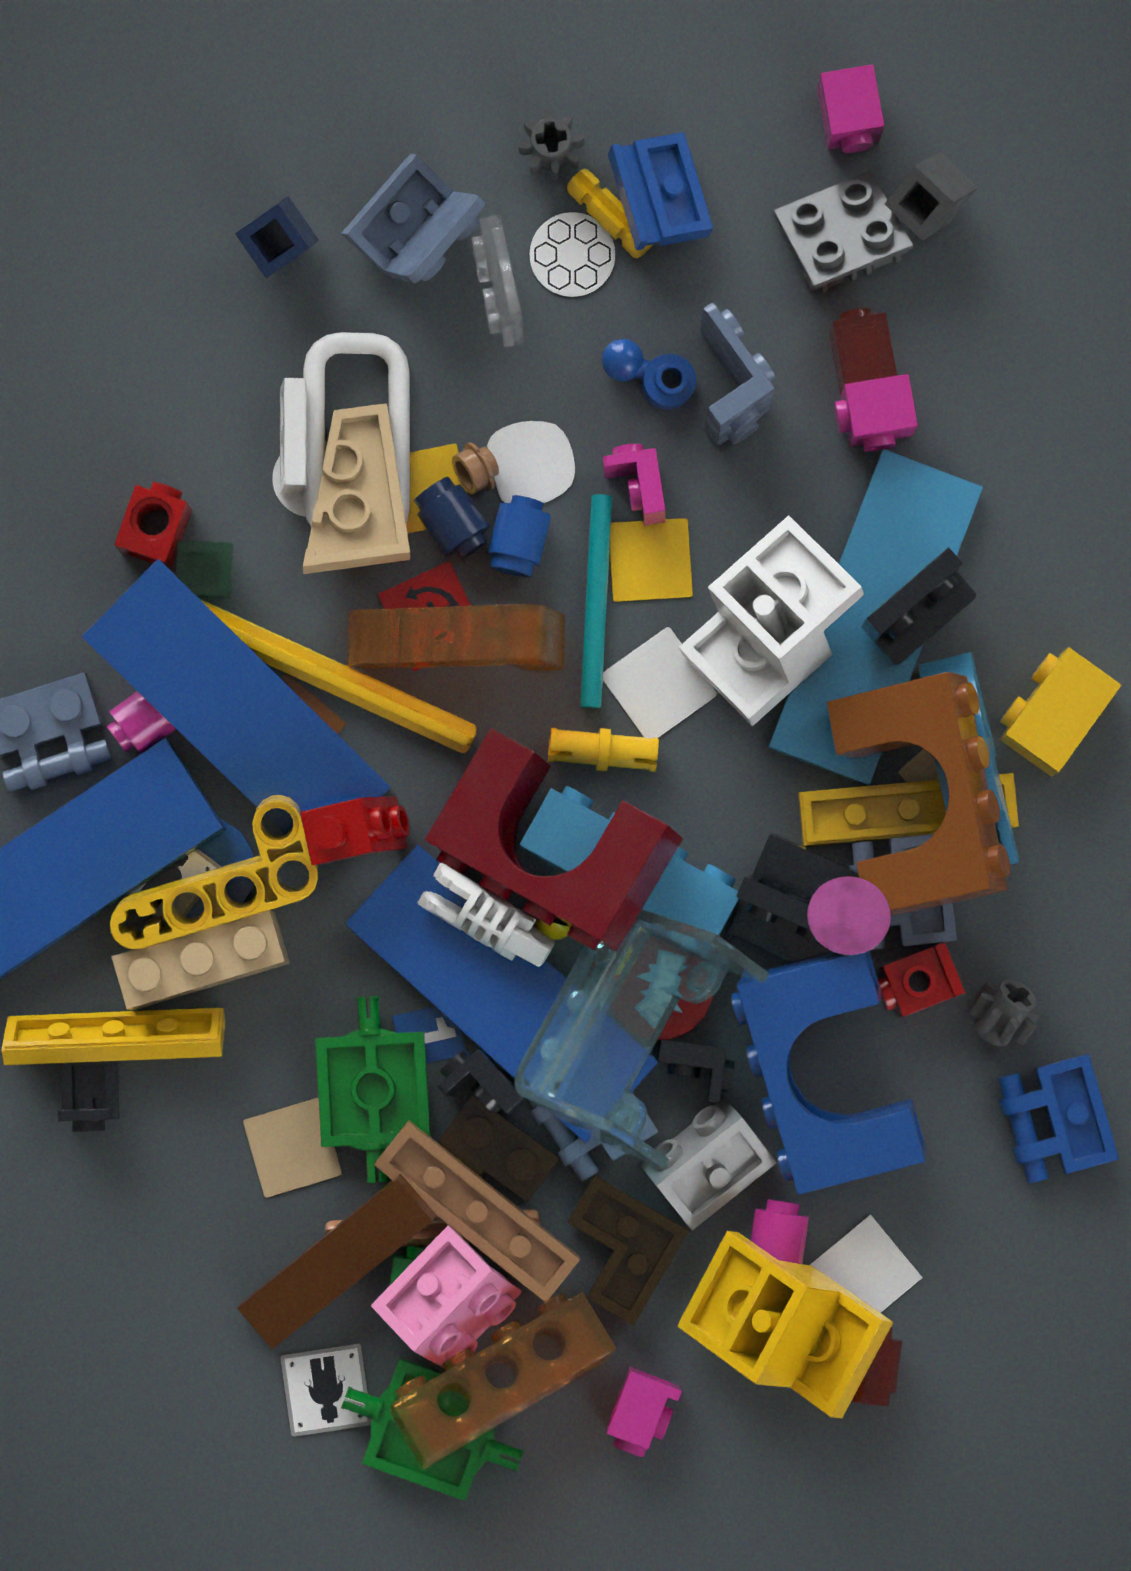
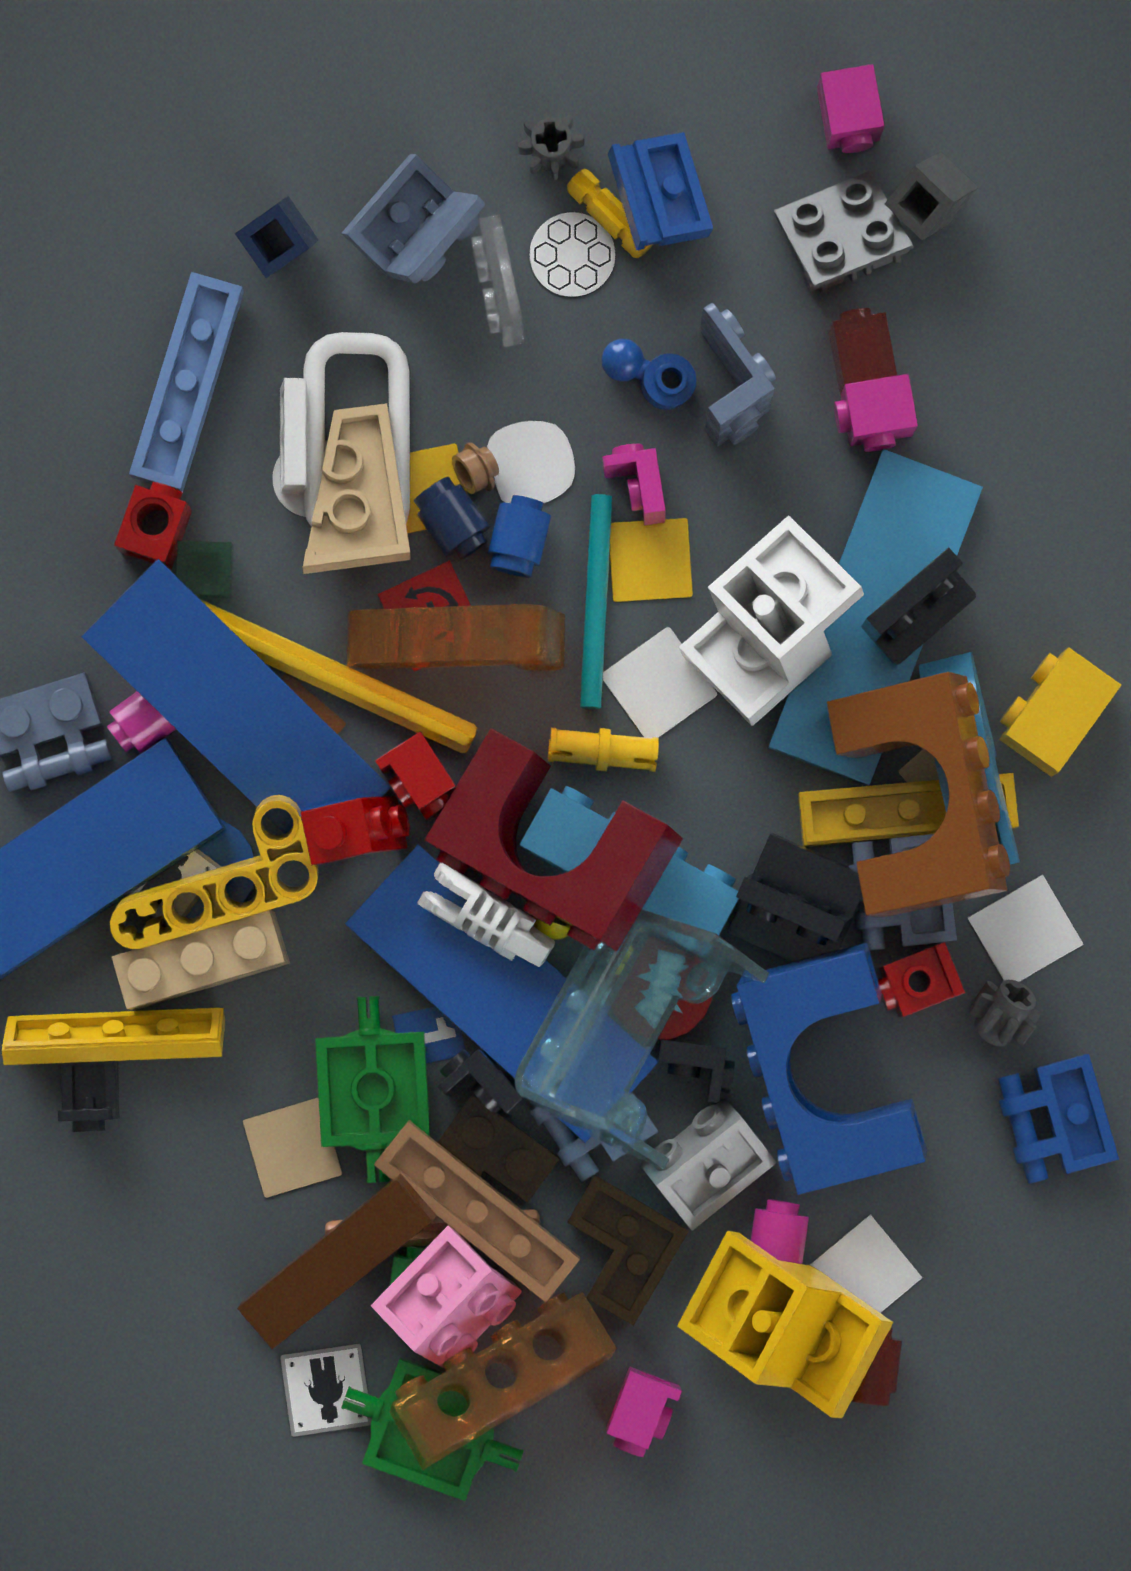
flat silver sticker [807,876,891,955] -> none
none -> medium blue plate [129,272,244,492]
none -> red brick [375,731,456,821]
none -> white sticker [968,875,1084,982]

